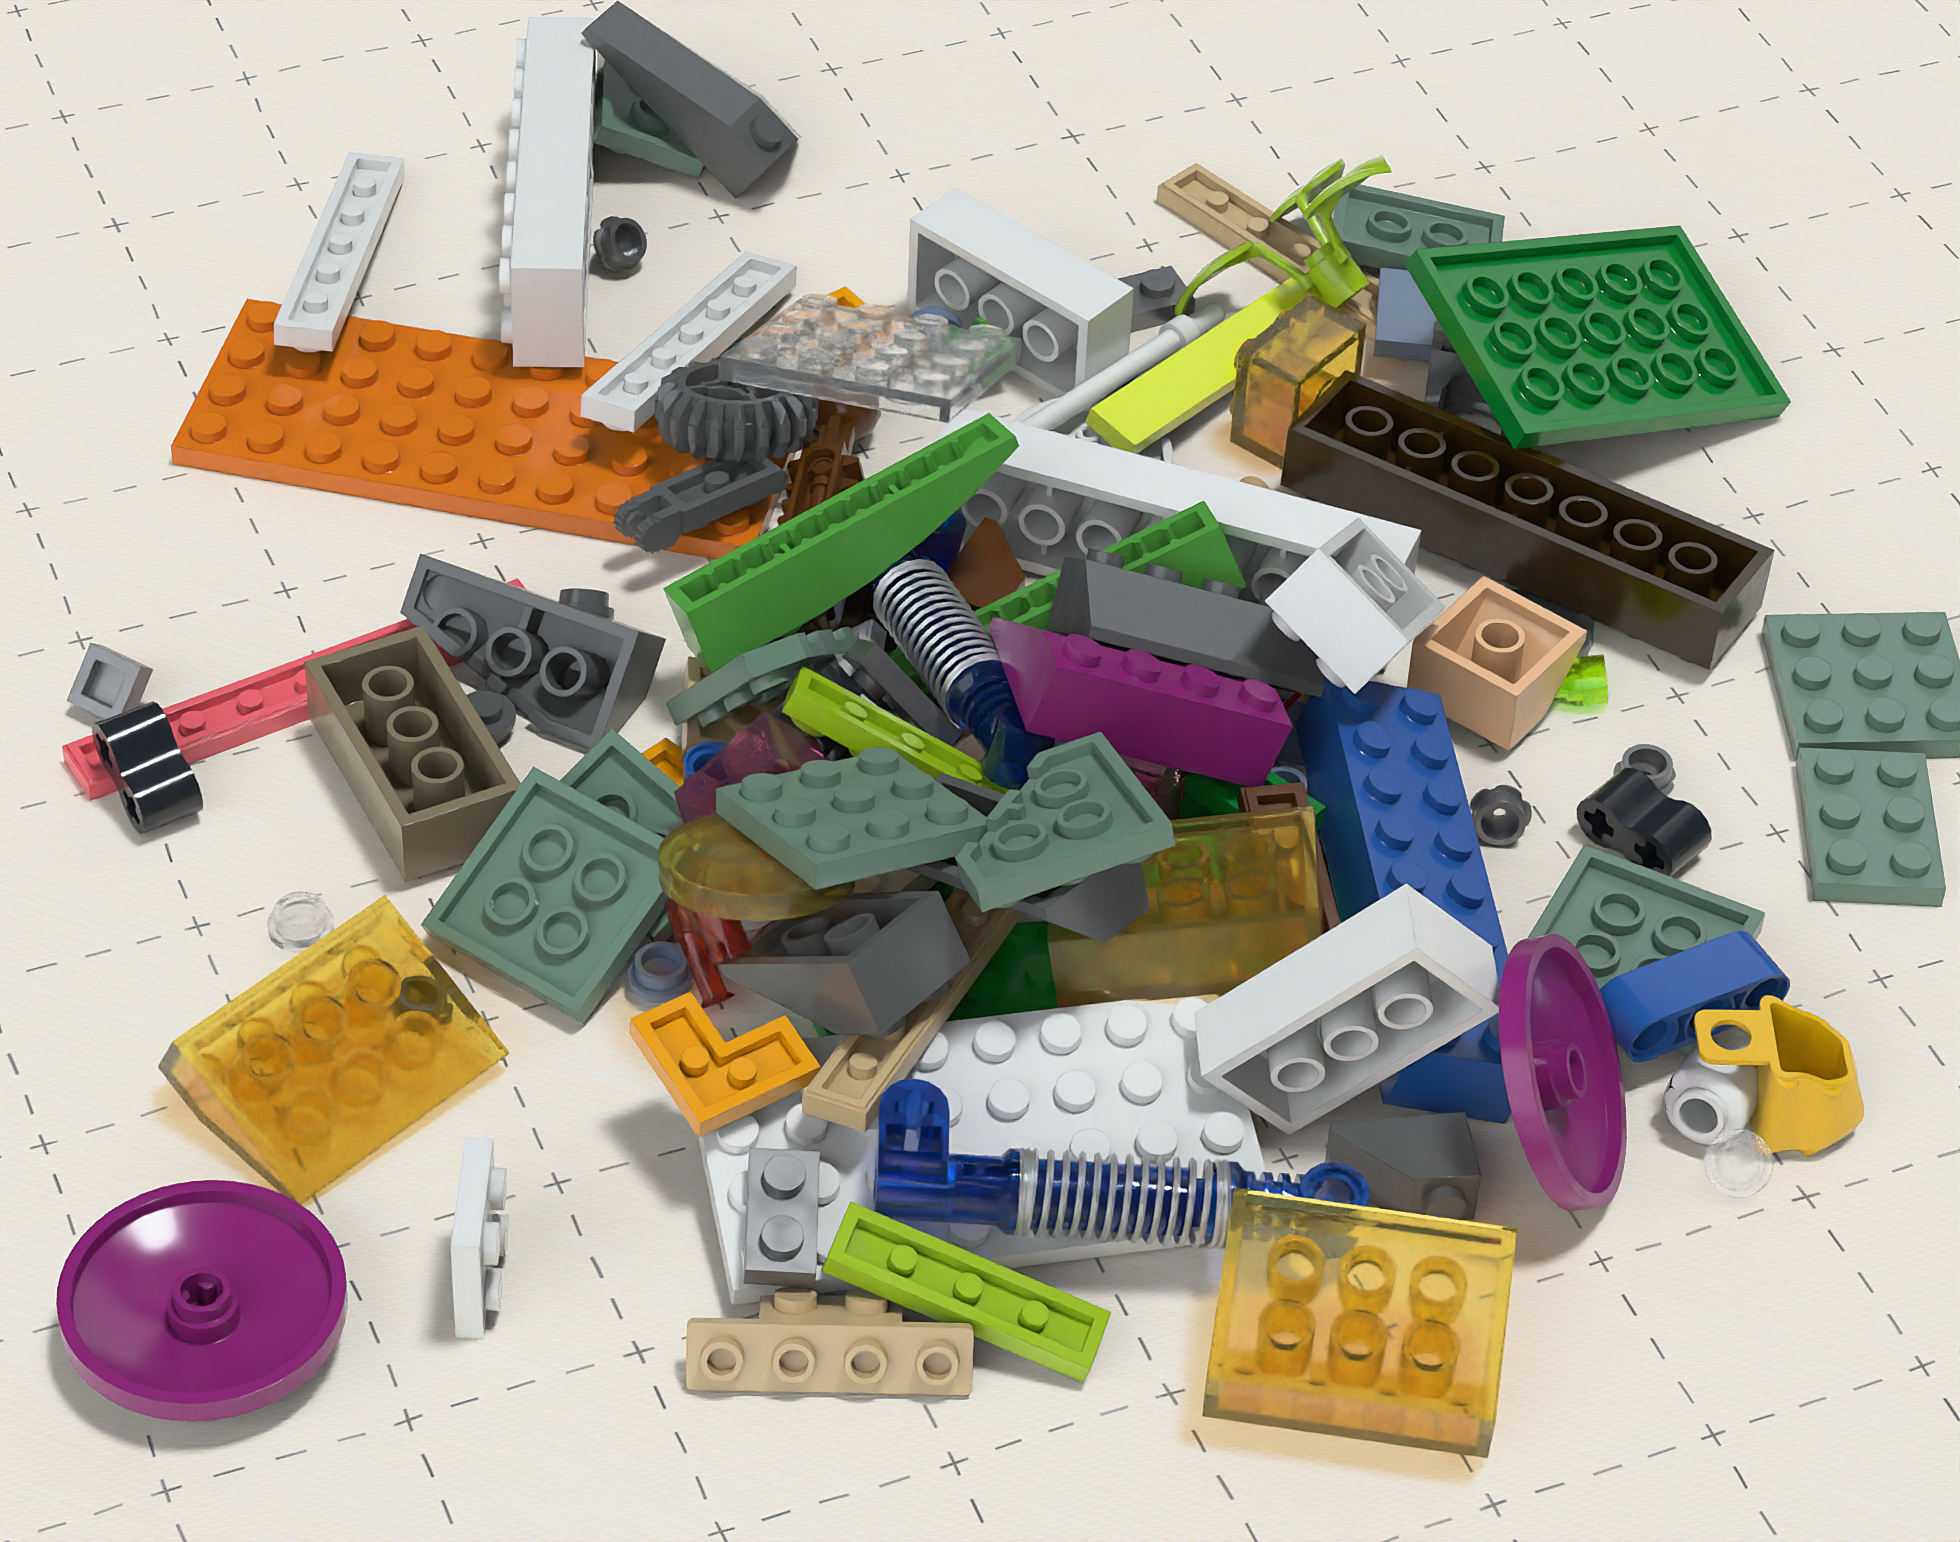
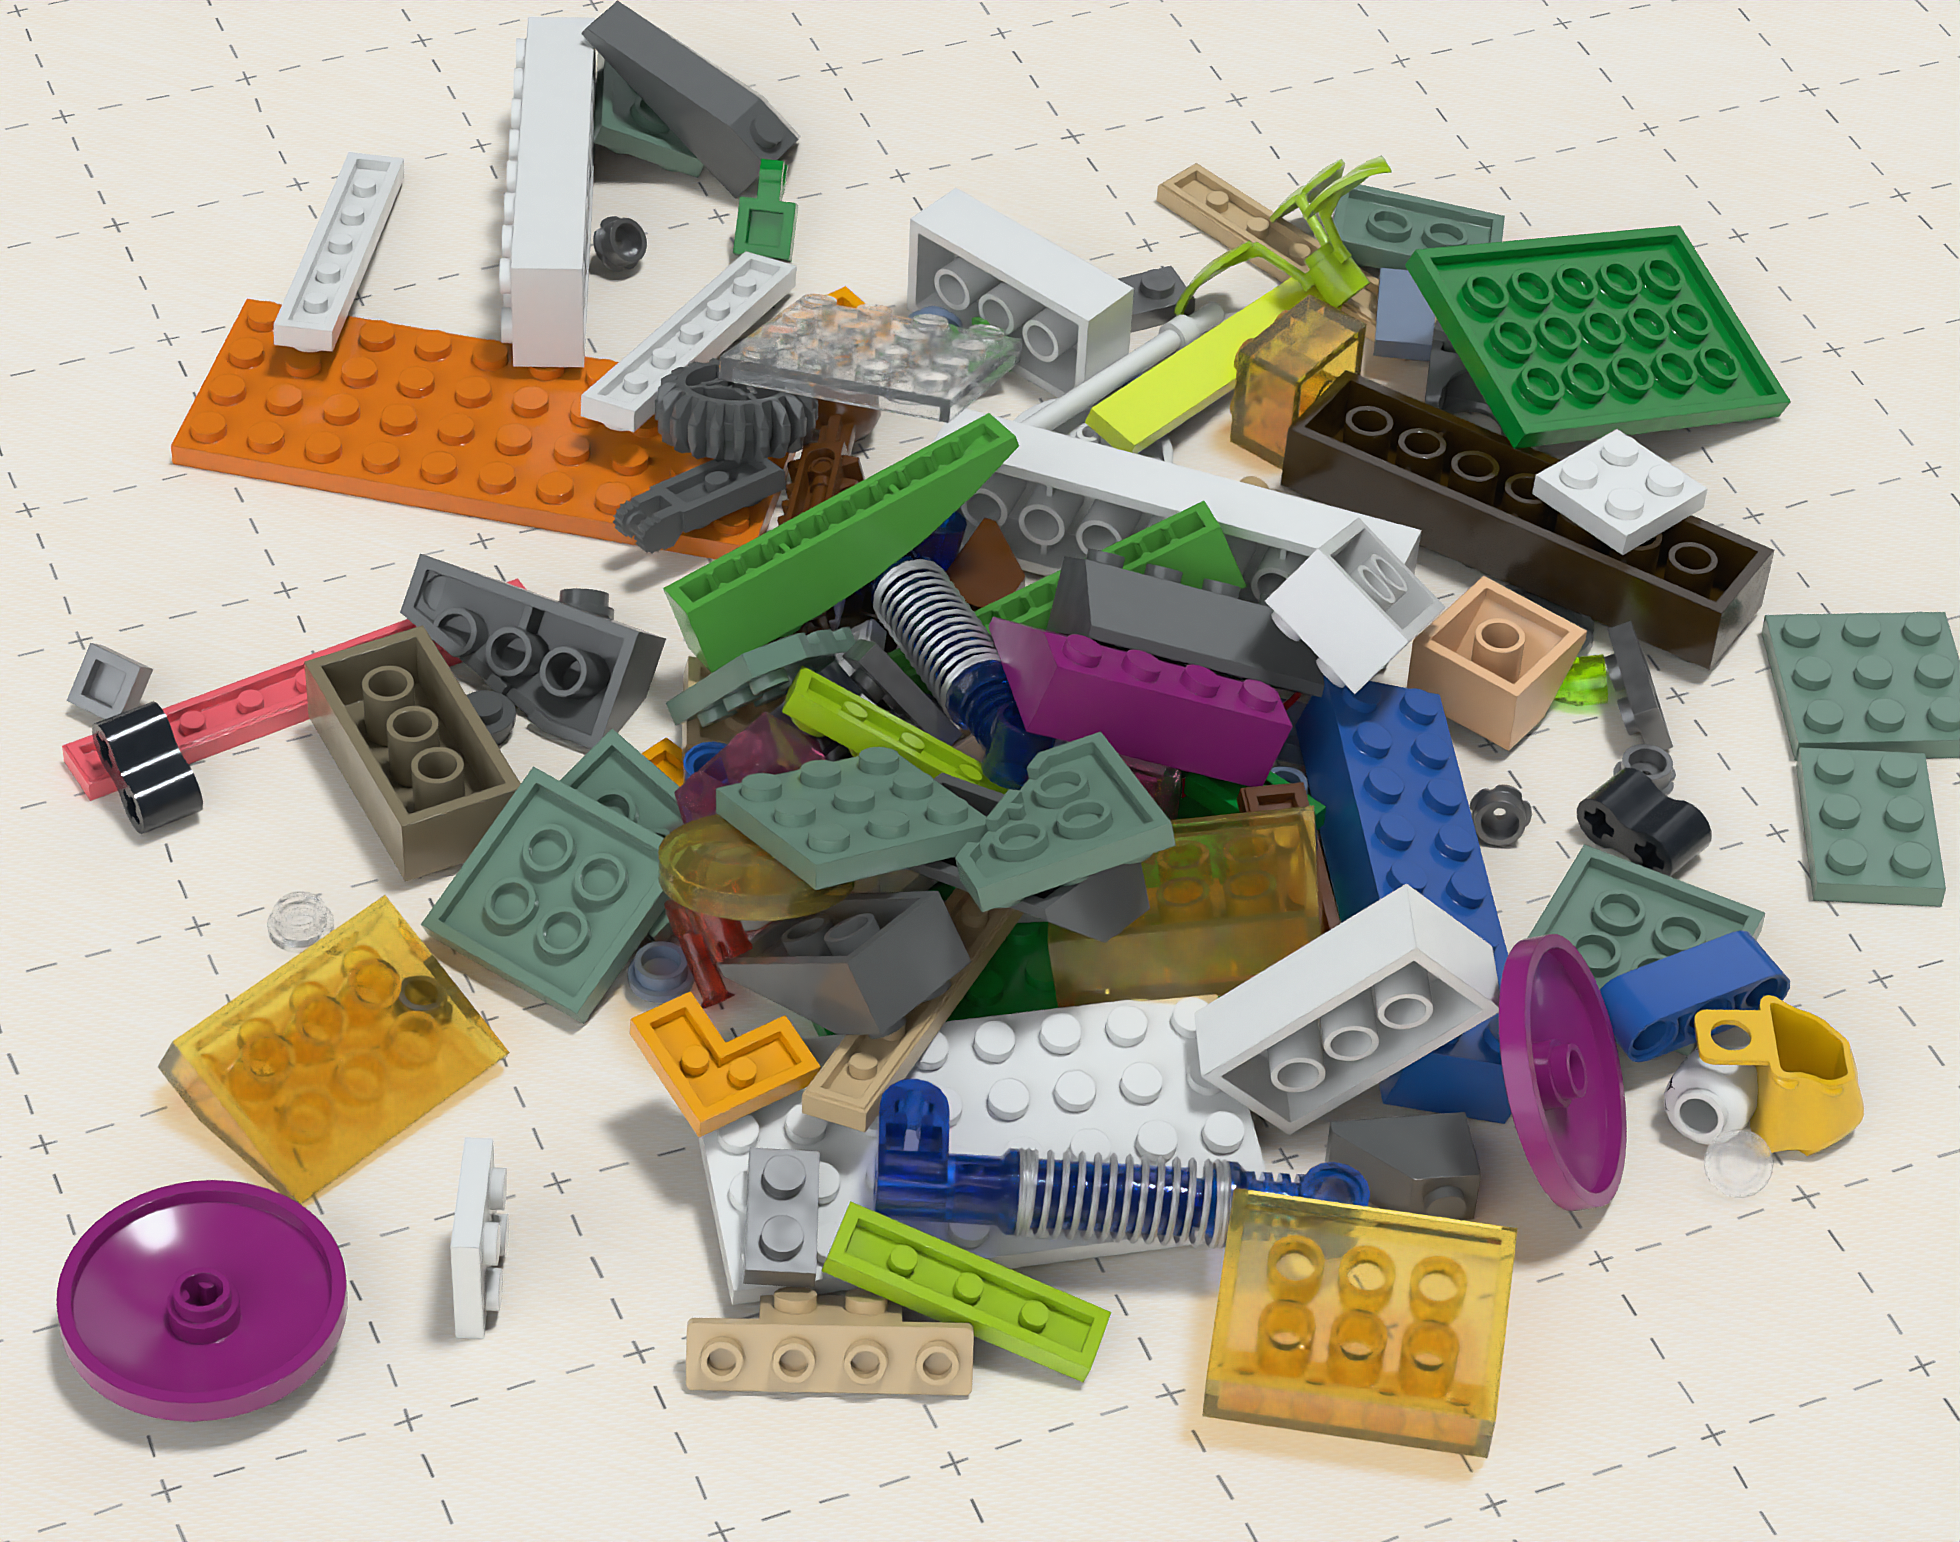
none -> green plate [733,158,799,262]
none -> white plate [1532,429,1708,555]
none -> flat silver plate [1604,621,1673,750]

